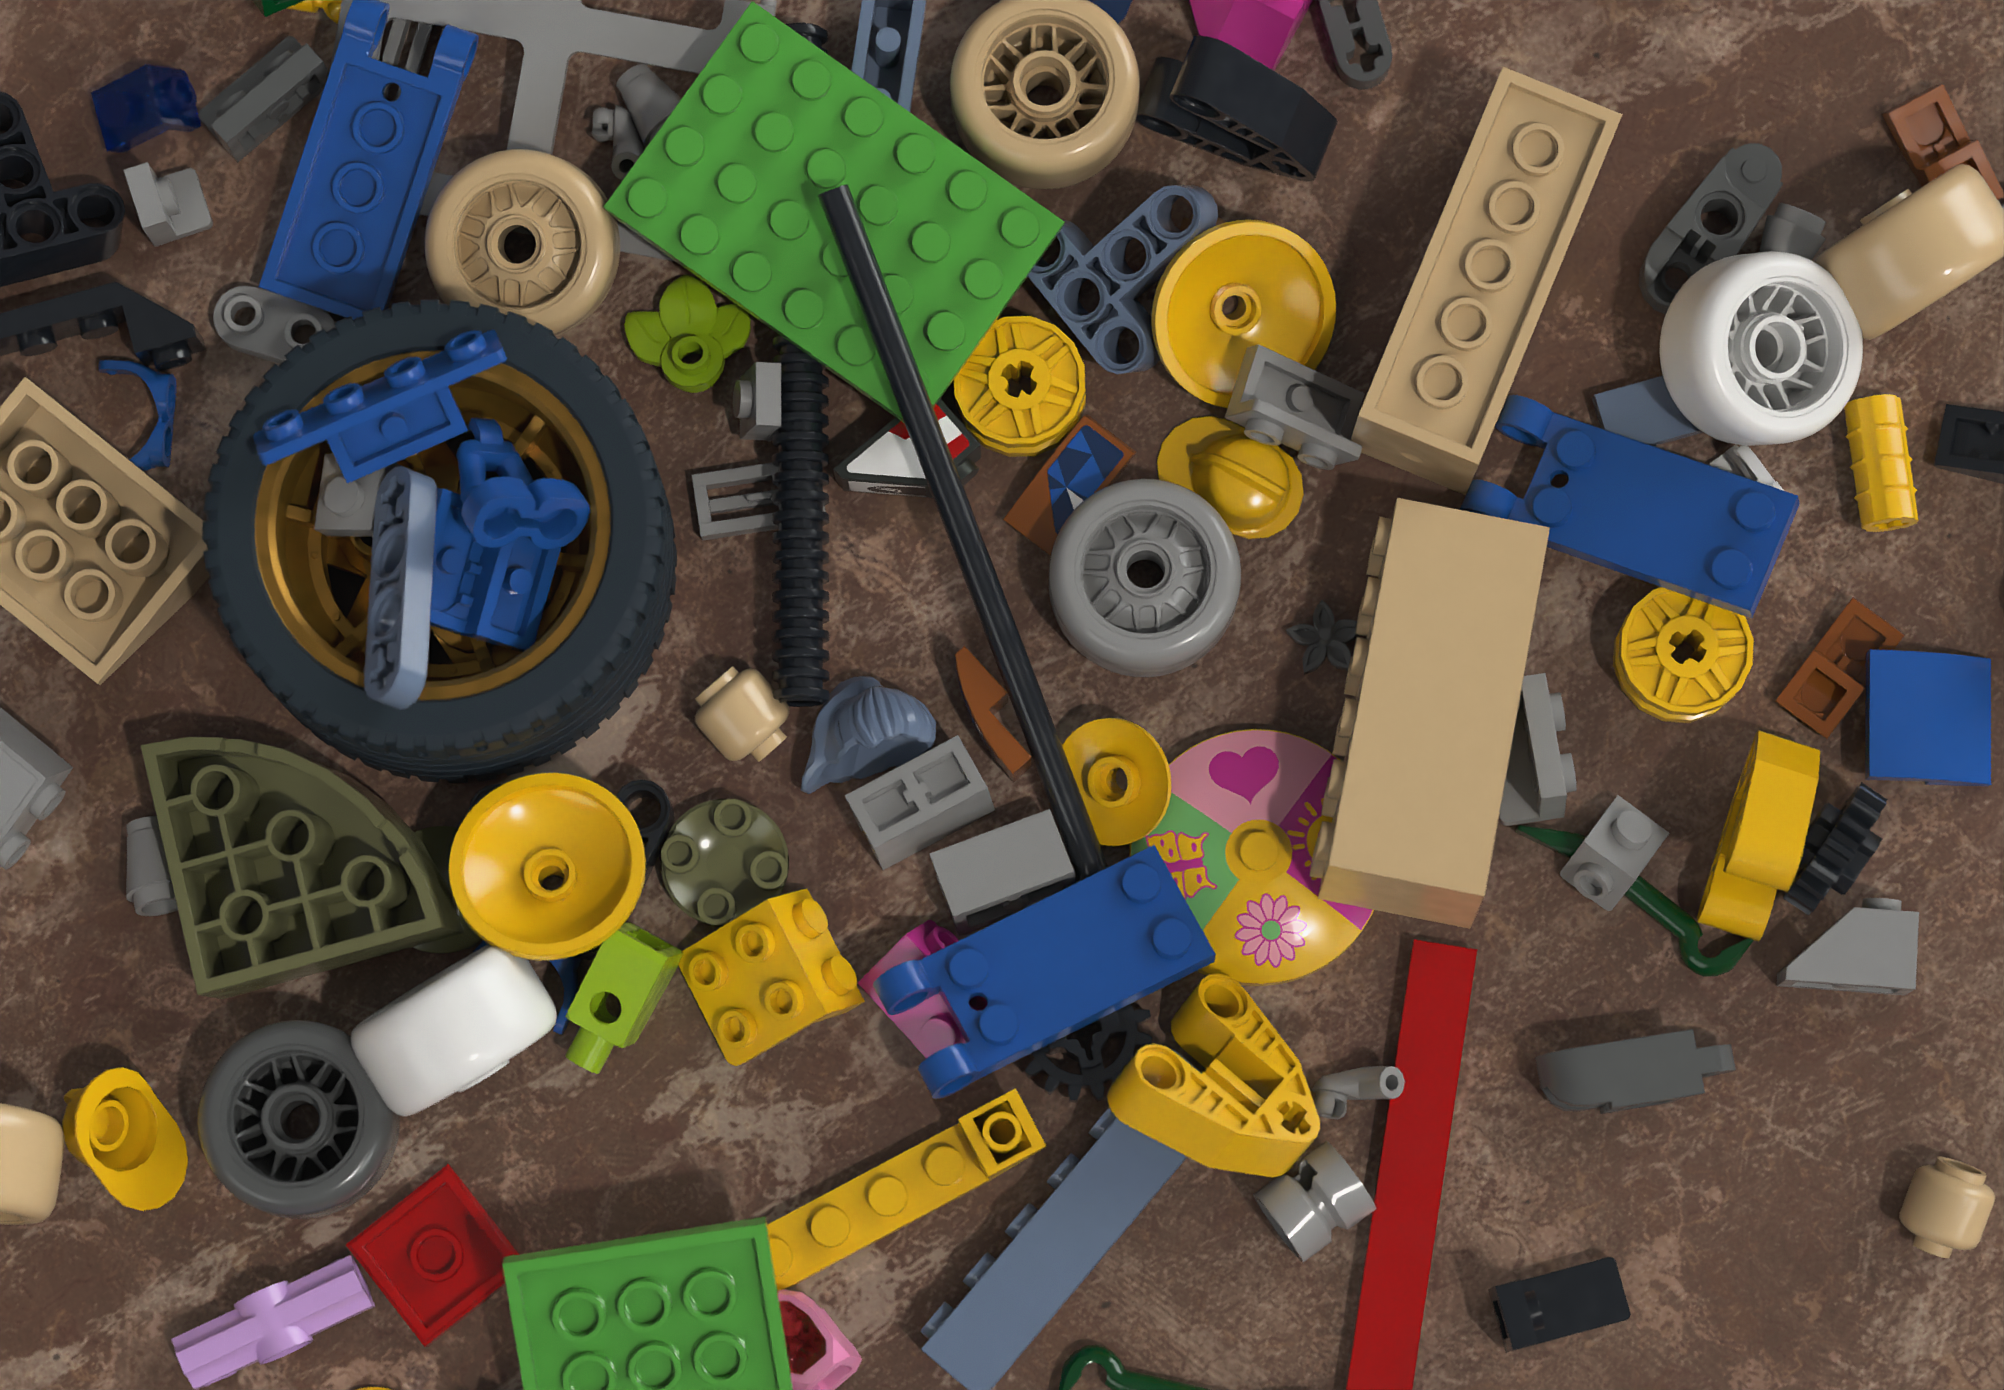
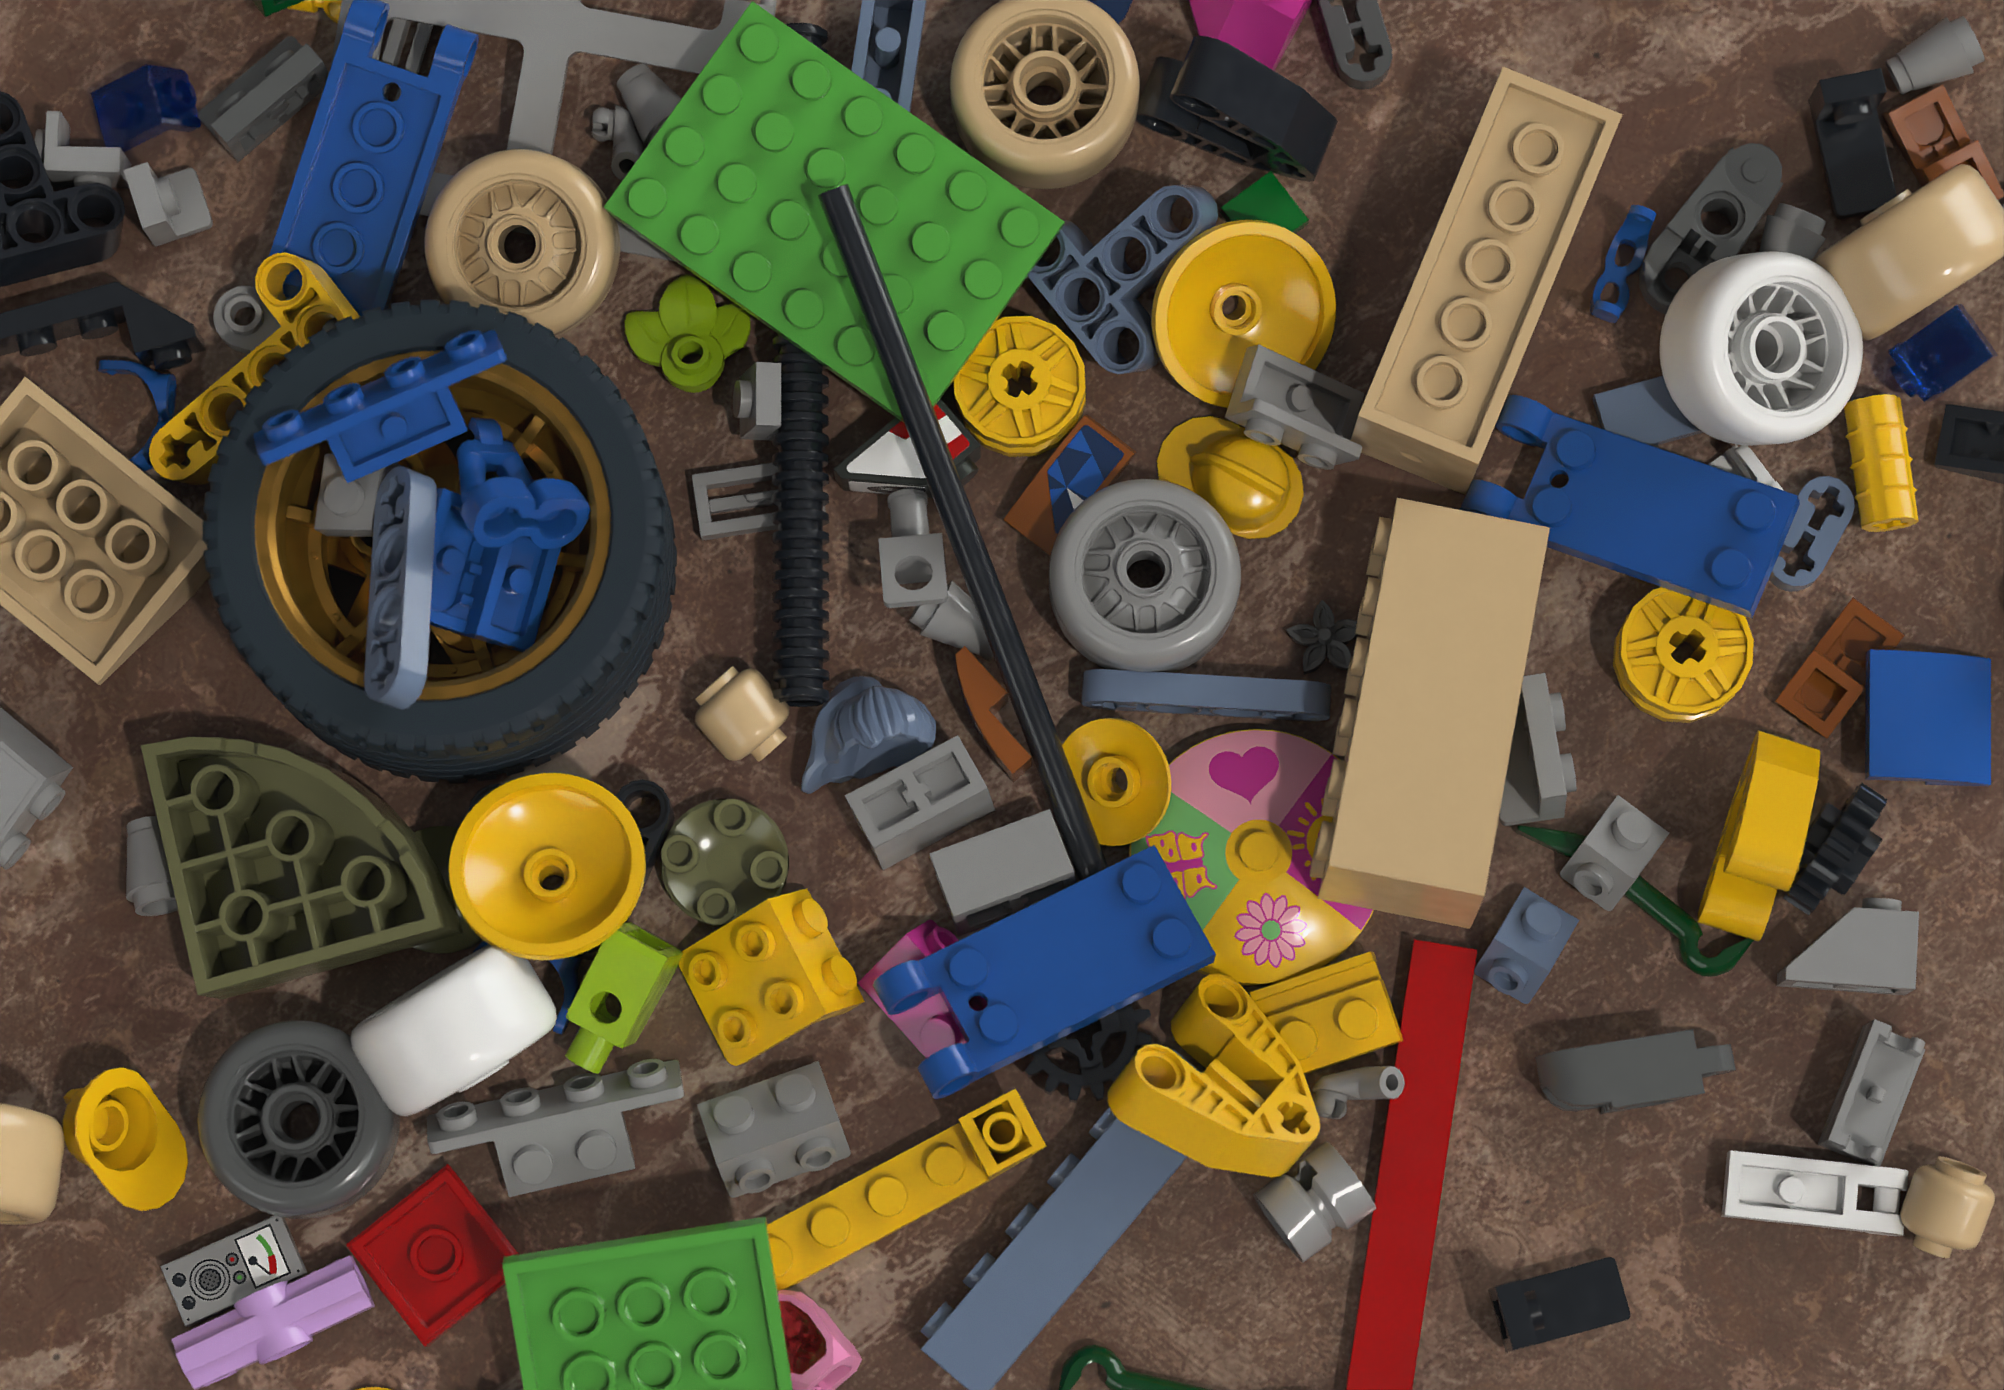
none -> light grey bracket [35,111,131,188]
none -> yellow beam [149,252,360,485]
none -> tile [160,1216,308,1327]
none -> light grey bracket [427,1059,684,1197]
none -> light grey bracket [697,1061,851,1198]
none -> light grey bracket [878,489,948,608]
none -> light grey cone [909,580,993,661]
none -> sand blue beam [1081,669,1332,721]
none -> green tile [1220,171,1309,234]
none -> yellow plate [1249,951,1404,1074]
none -> sand blue bracket [1474,887,1579,1004]
none -> blue cap [1590,205,1656,323]
none -> white plate [1721,1150,1909,1236]
none -> sand blue beam [1769,476,1855,592]
none -> black bracket [1808,68,1897,219]
none -> light grey hinge [1817,1019,1925,1167]
none -> light grey cone [1885,16,1985,95]
none -> clear blue bracket [1888,304,1998,402]

